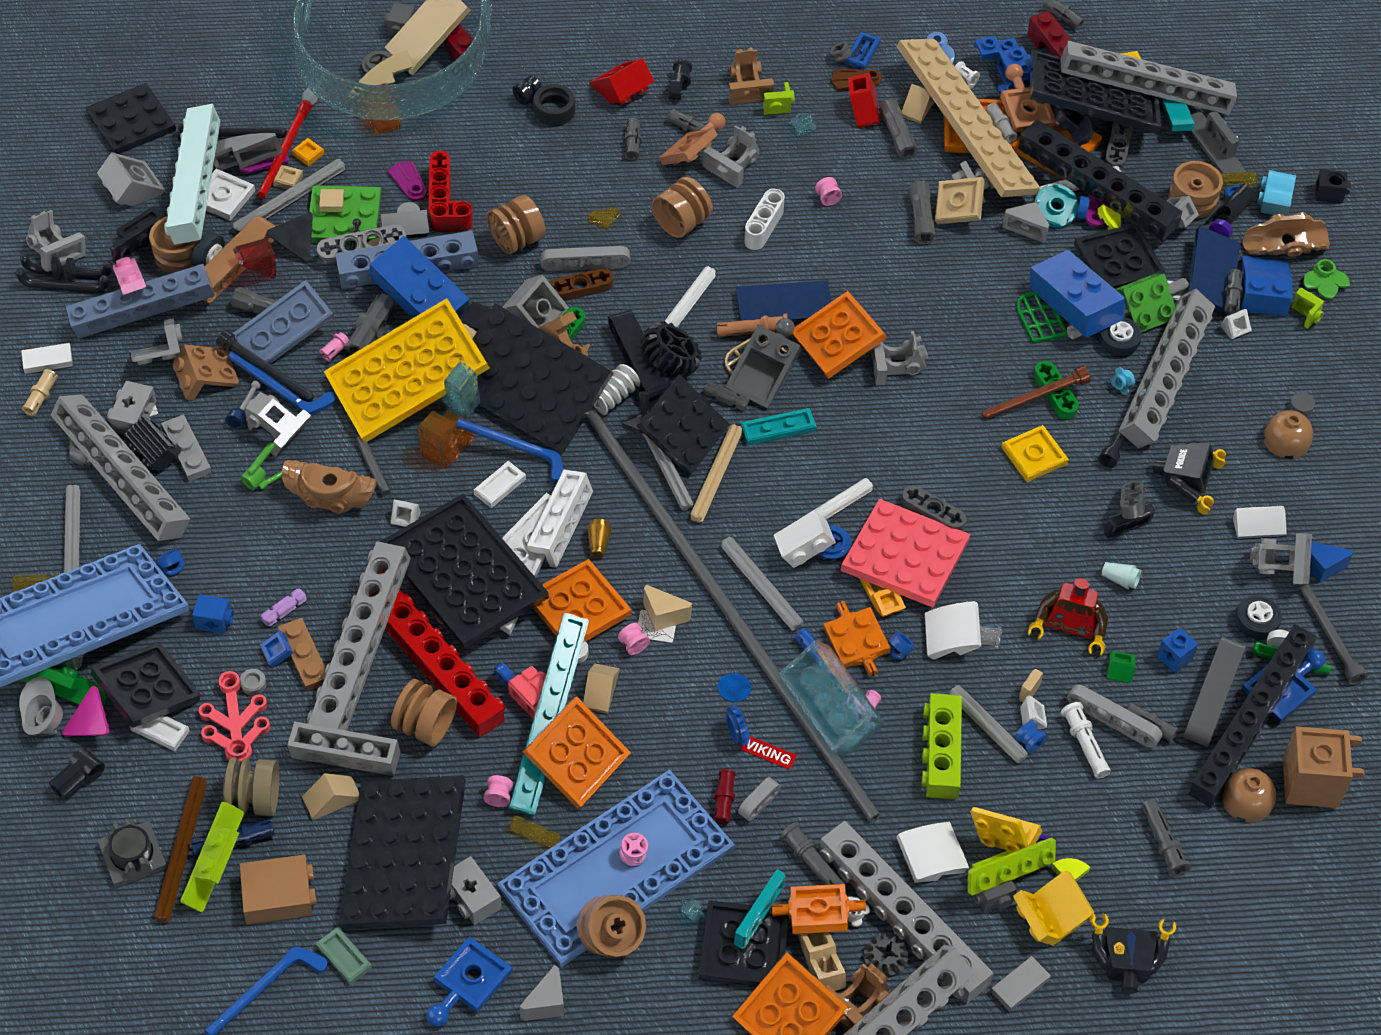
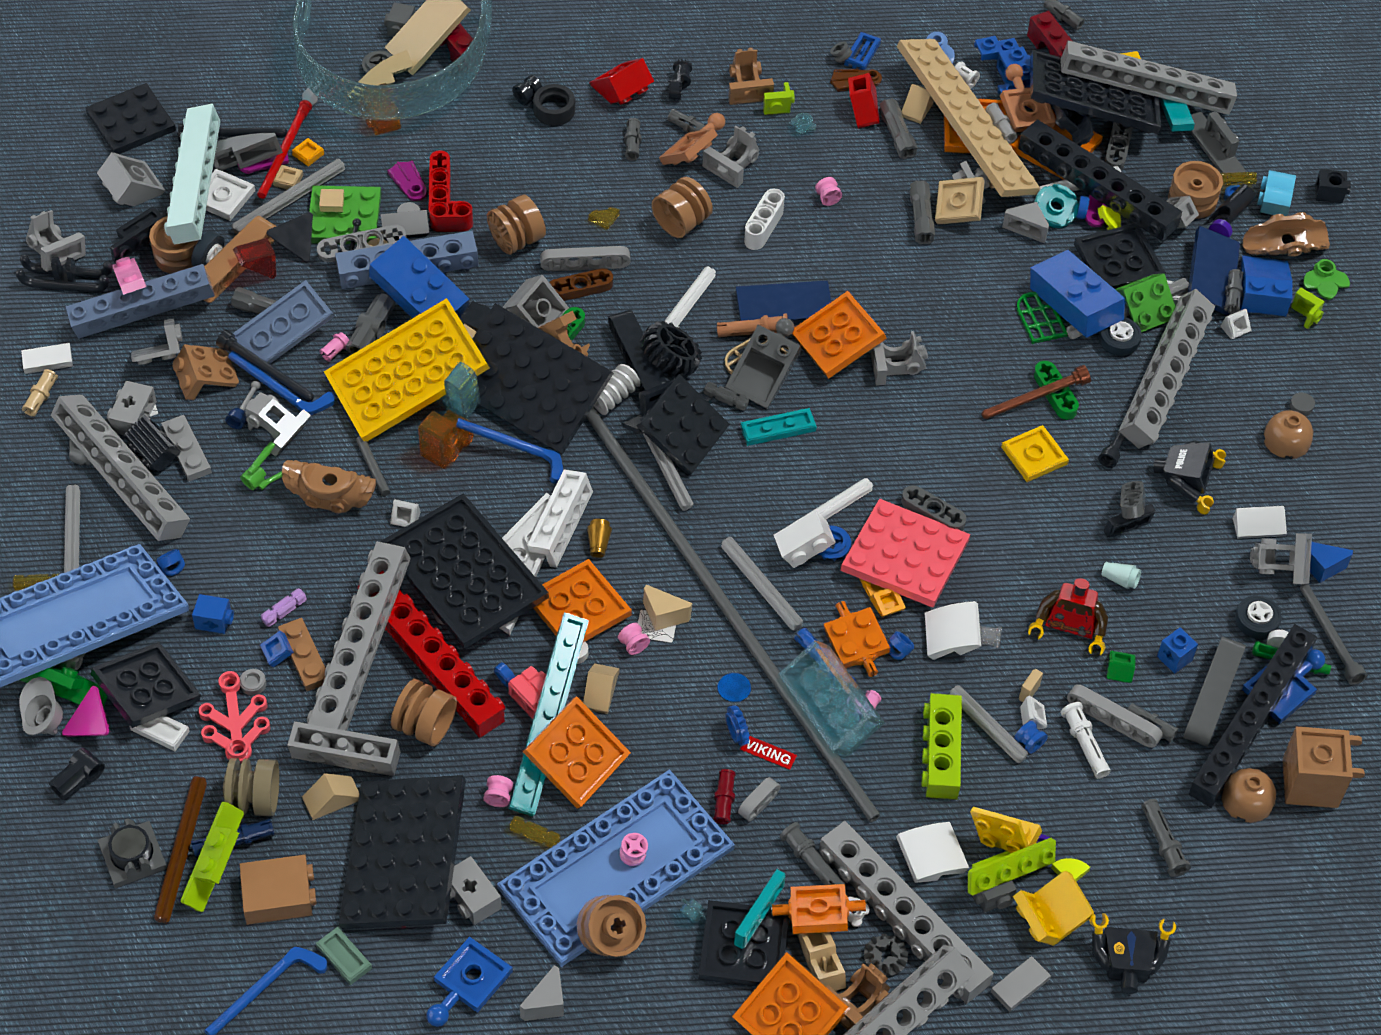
white tile [474,461,526,508] -> none
tan axle [690,424,742,523] -> none
medium azure plate [1110,367,1135,395] -> none

